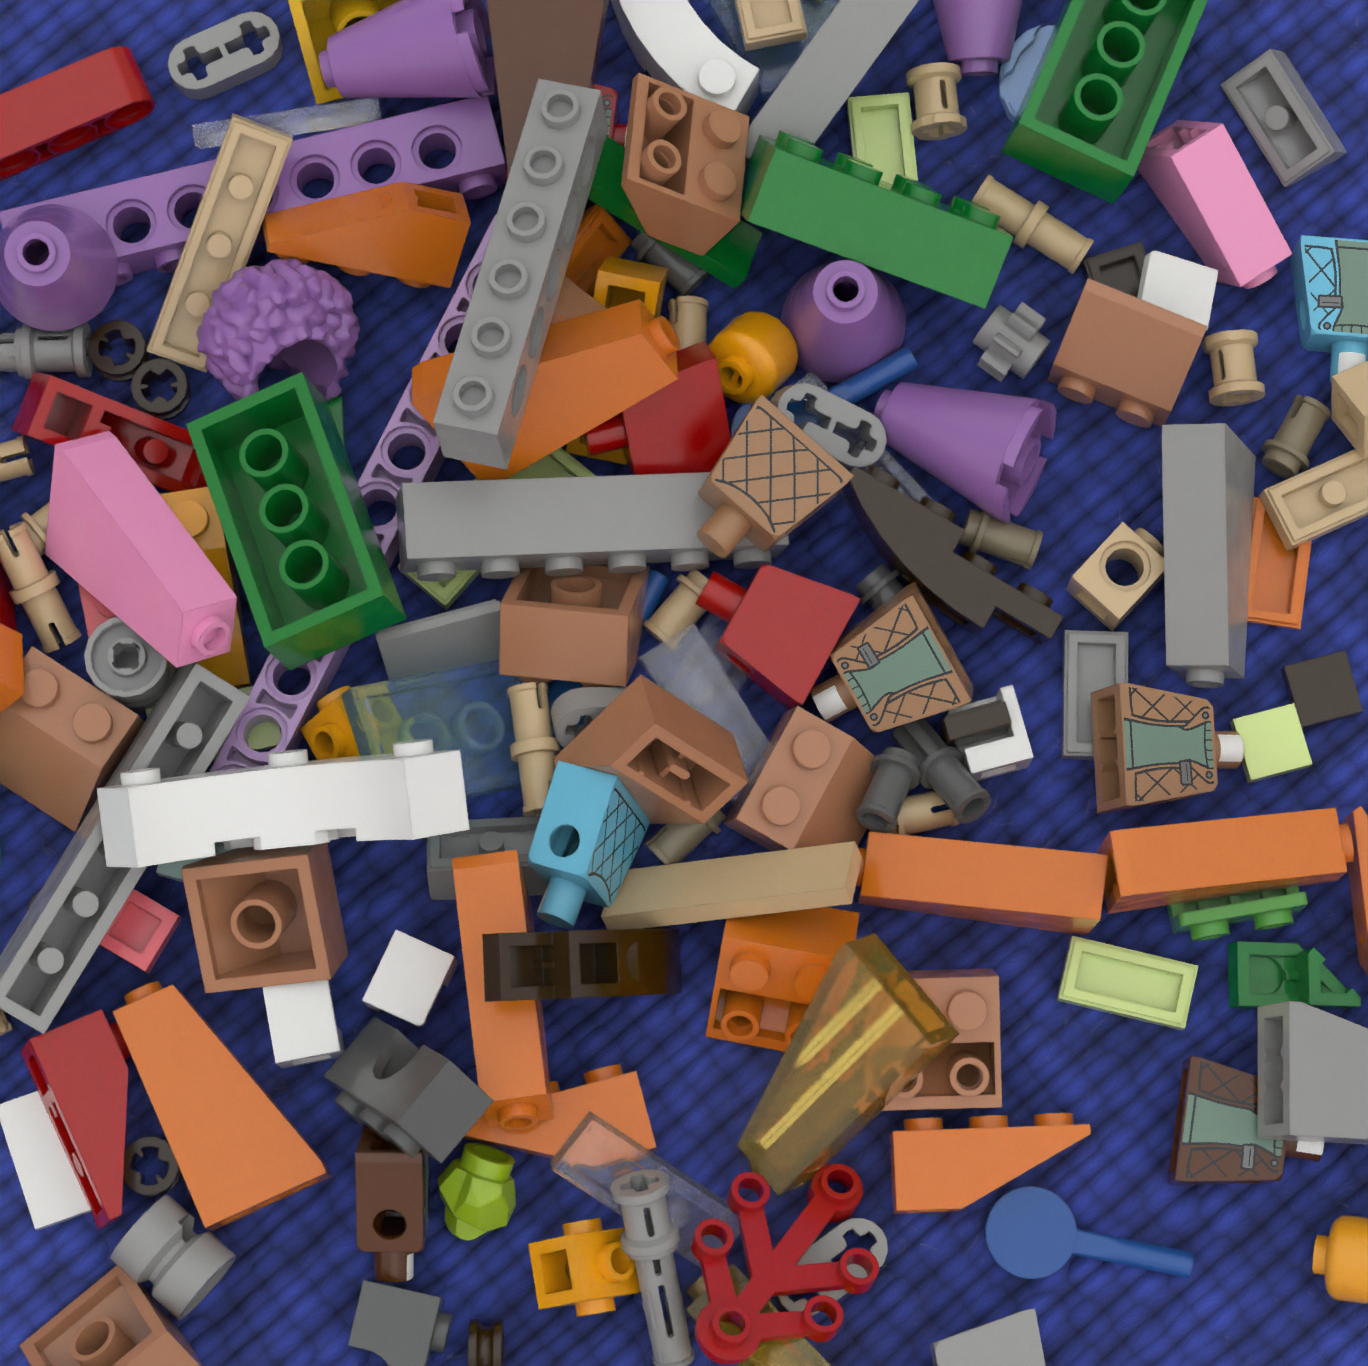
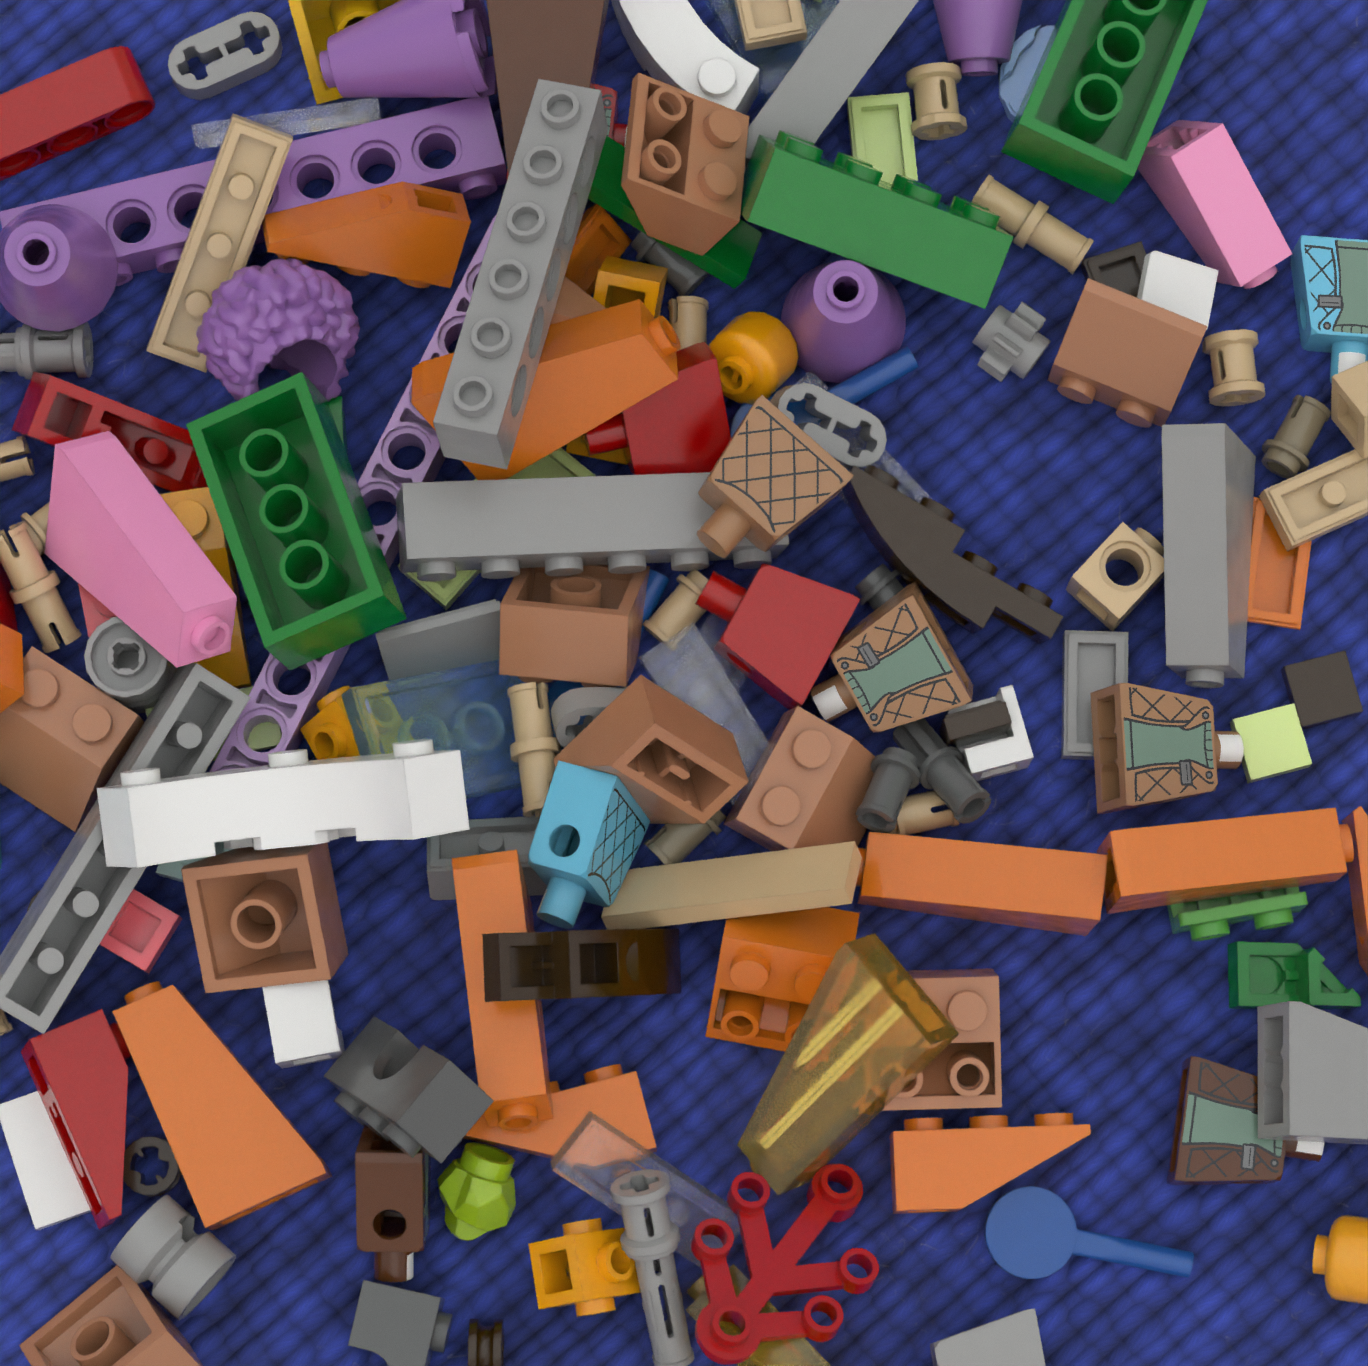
dark brown bush [89,321,149,382] -> none
dark brown bush [131,358,191,421] -> none
white panel [362,930,458,1027] -> none
light grey beam [777,1218,888,1316] -> none
medium lavender cone [873,382,1057,523] -> none
dark tan pin [958,508,1043,570] -> none
yellowish green tile [1056,936,1198,1031] -> none
light grey slope [1221,49,1347,187] -> none

